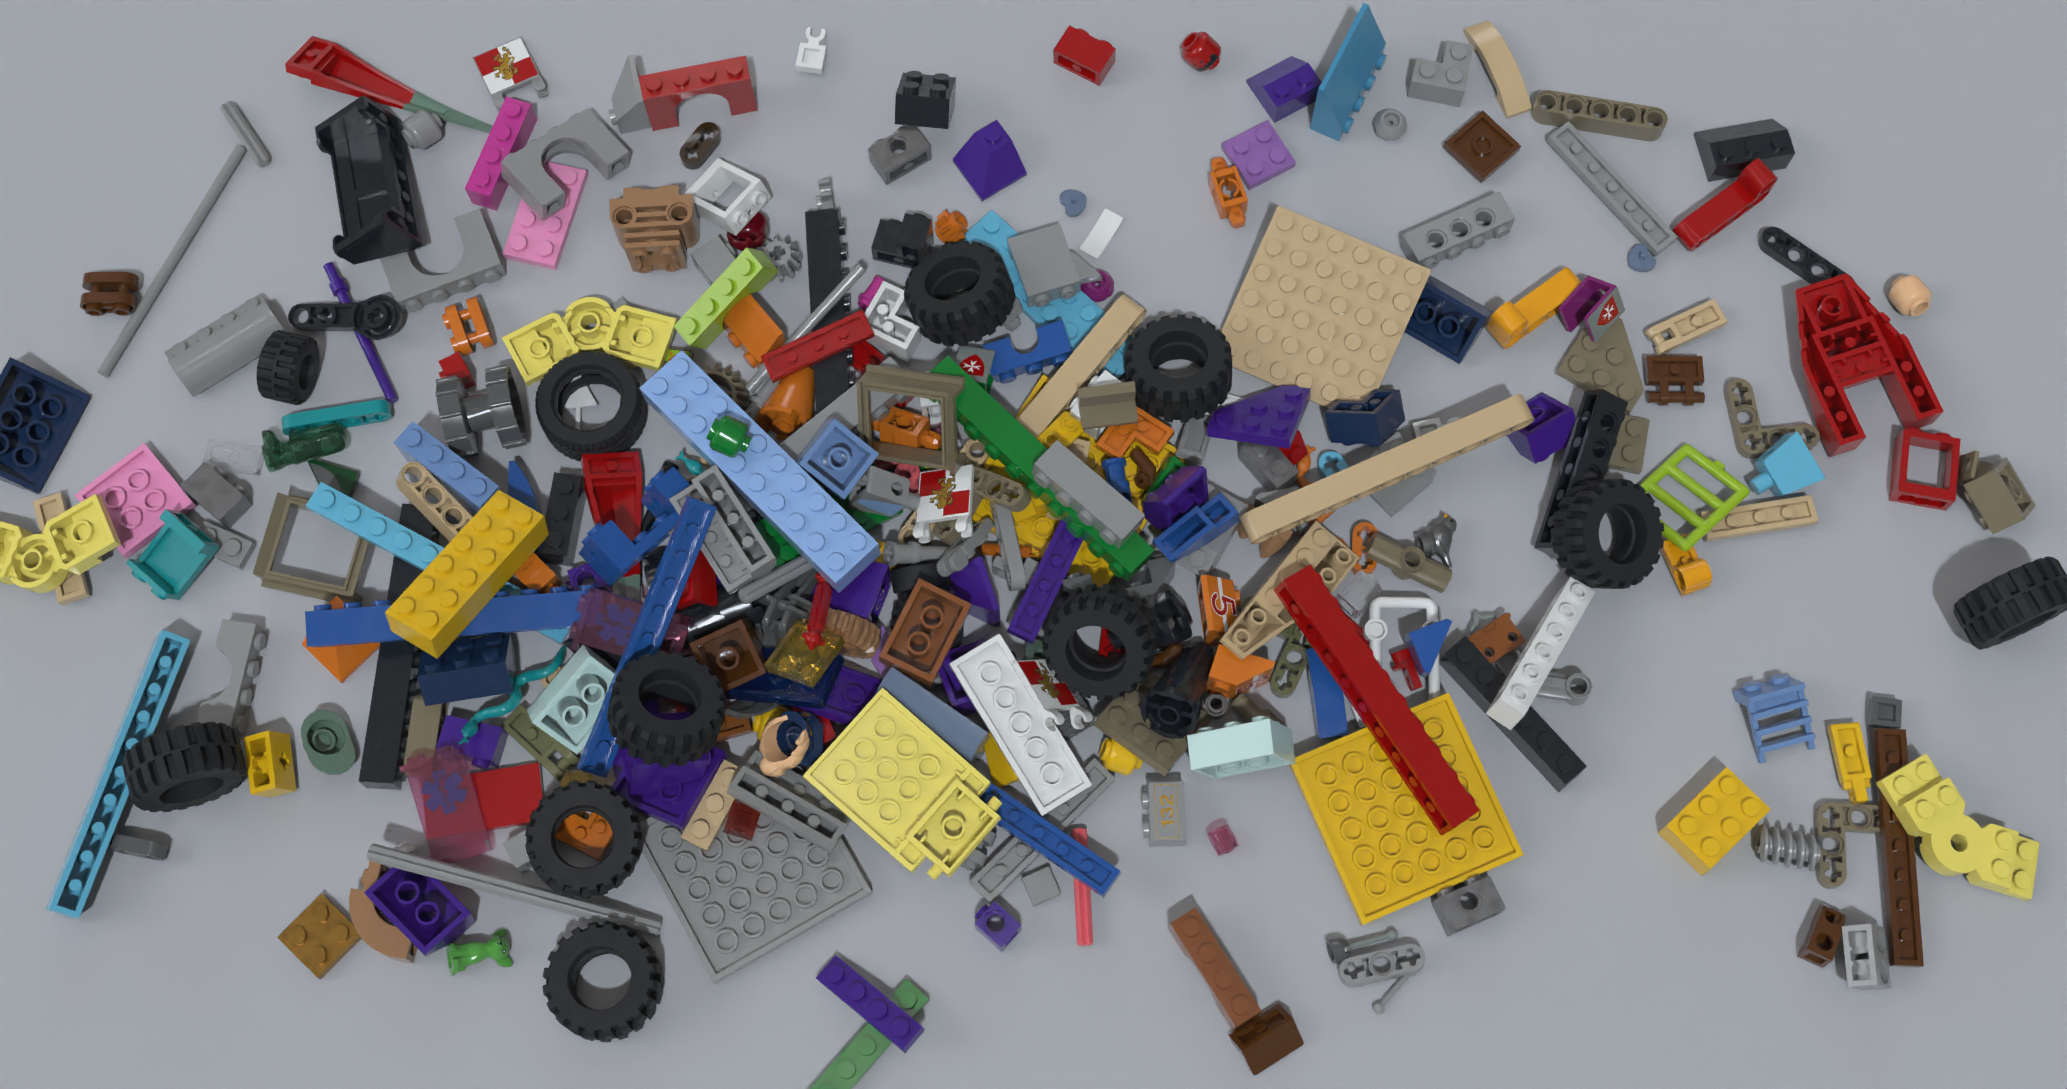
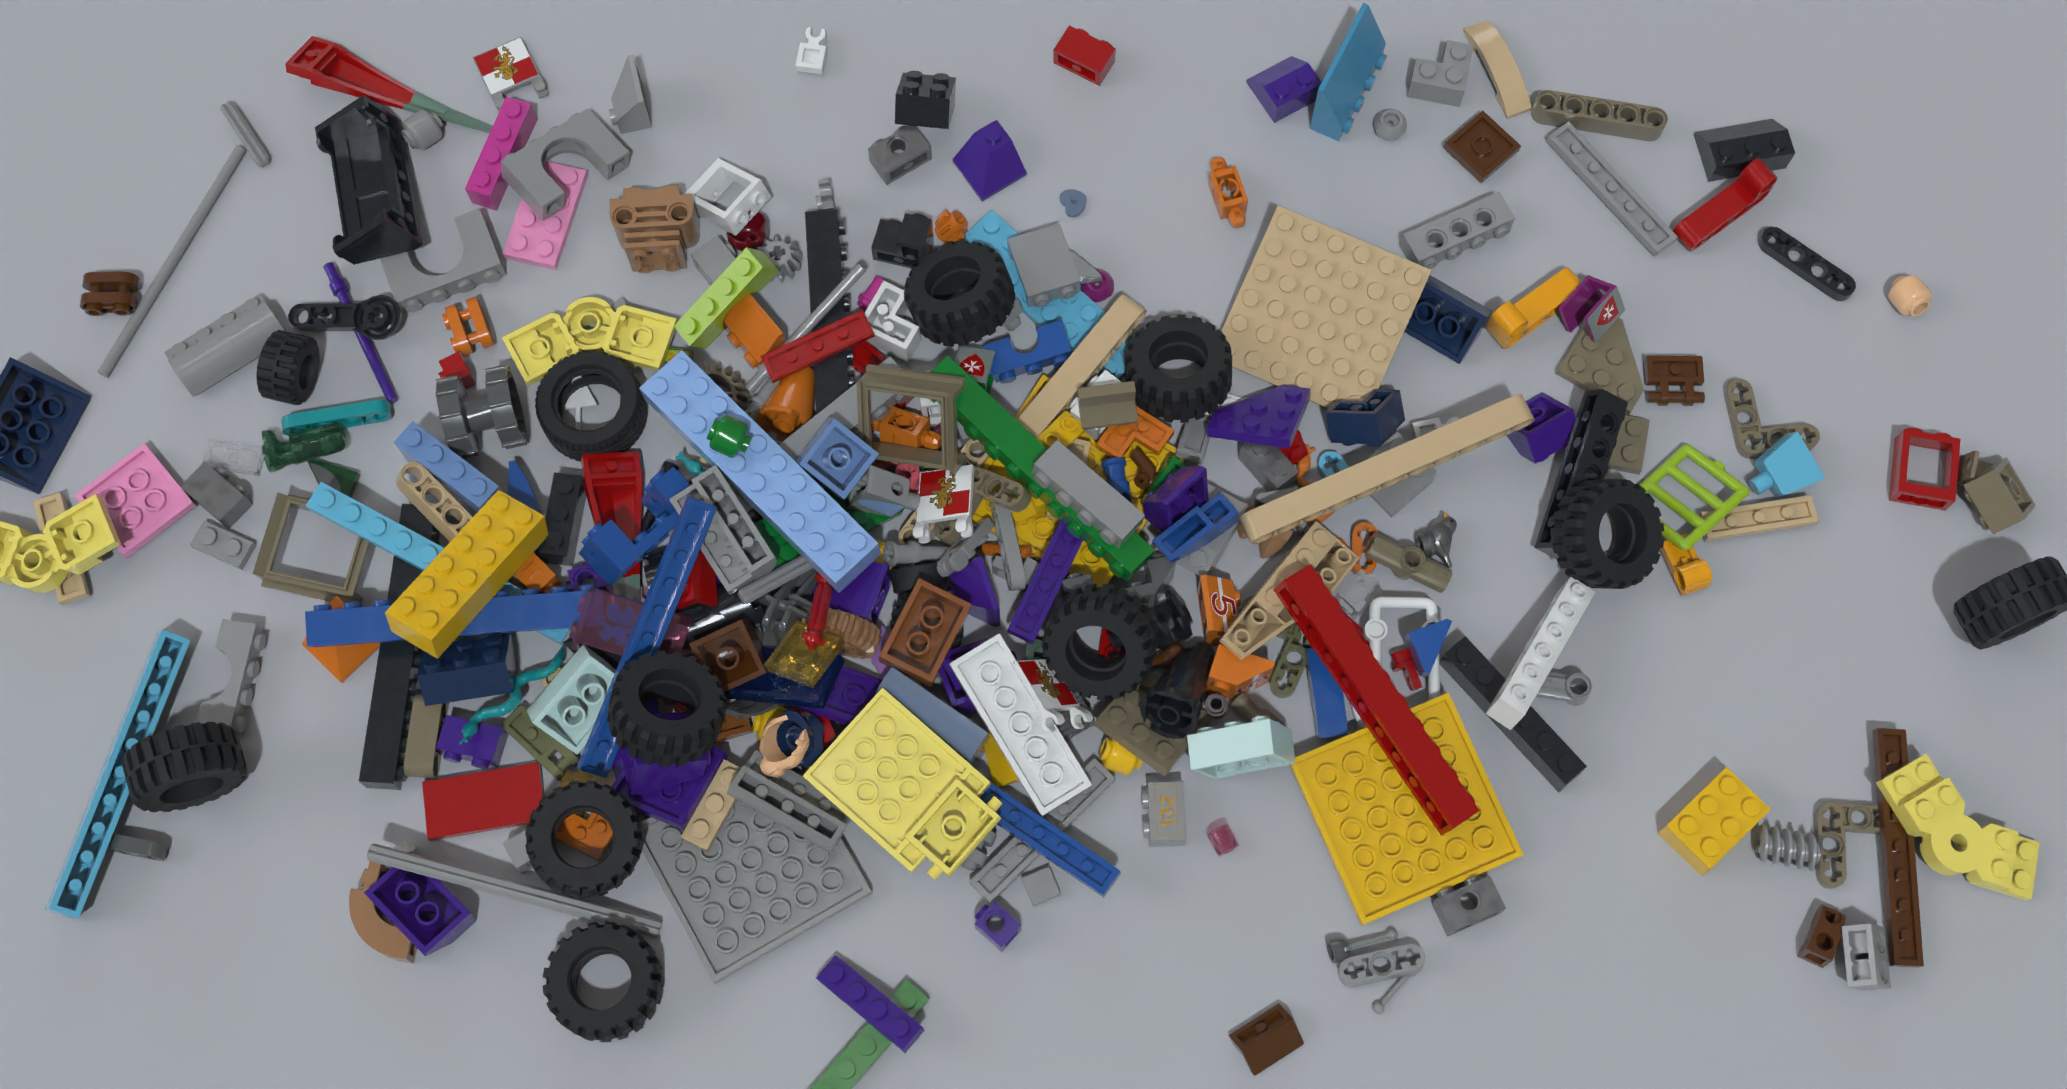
teal panel [126,509,220,600] -> none
yellow brick [244,730,296,798] -> none
pearl gold plate [277,894,362,979] -> none
sand green piece [301,710,356,775] -> none
clear pink panel [399,745,493,864] -> none
bright green animal [446,929,513,976] -> none
red arch [639,55,758,131] -> none
dark brown beam [679,122,721,170] -> none
clear red plate [723,802,760,841] -> none
coral axle [1071,828,1093,946] -> none
white sticker [1080,208,1123,258] -> none
dark orange arch [1168,908,1261,1032] -> none
red head [1182,32,1221,72] -> none
medium lavender plate [1221,120,1296,190] -> none
dark orange piece [1468,613,1526,679] -> none
sand blue piece [1627,244,1656,272] -> none
tan plate [1645,299,1728,356] -> none
medium blue plate [1733,674,1816,763] -> none
red wedge [1794,273,1944,457] -> none
yellow hinge [1827,722,1872,804] -> none
dark grey plate [1868,696,1902,729] -> none

